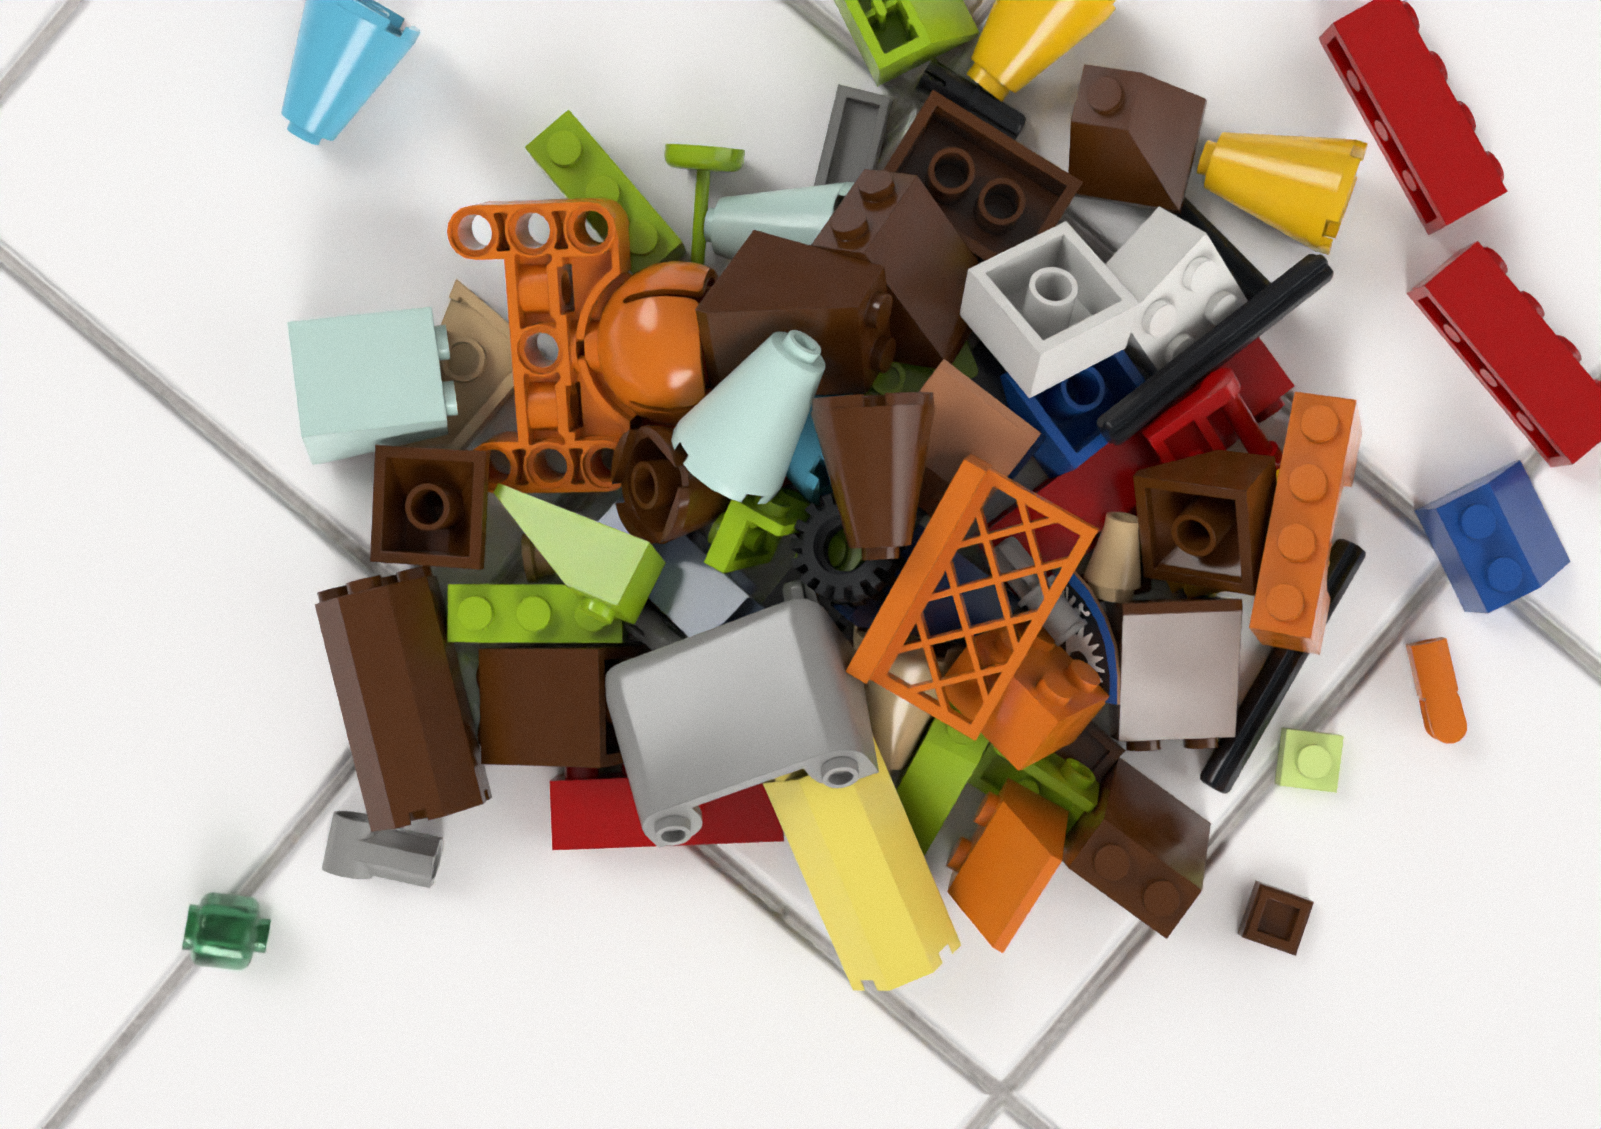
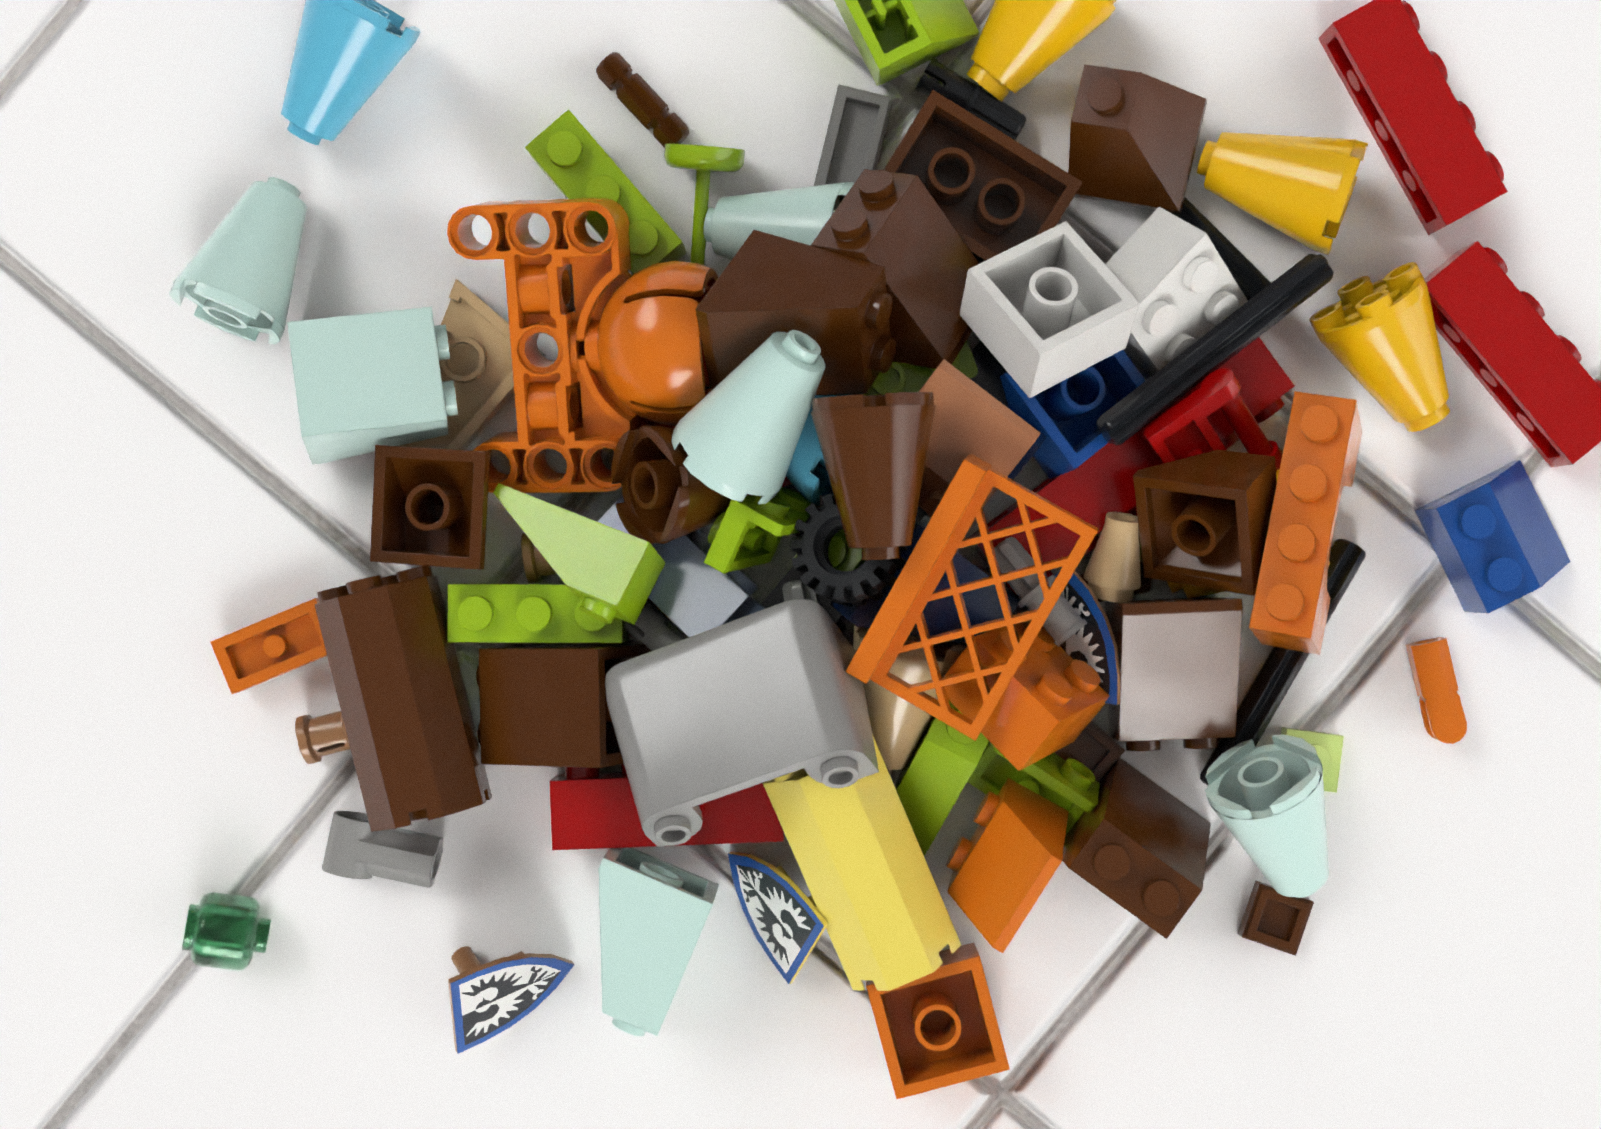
none -> light aqua cone [169,177,307,344]
none -> orange plate [210,598,327,694]
none -> medium nougat bush [295,711,350,764]
none -> shield [448,946,575,1054]
none -> reddish brown axle [596,52,689,148]
none -> light aqua slope [598,847,719,1037]
none -> shield [728,851,828,984]
none -> orange brick [865,942,1010,1100]
none -> light aqua cone [1205,734,1329,898]
none -> yellow cone [1309,262,1450,432]

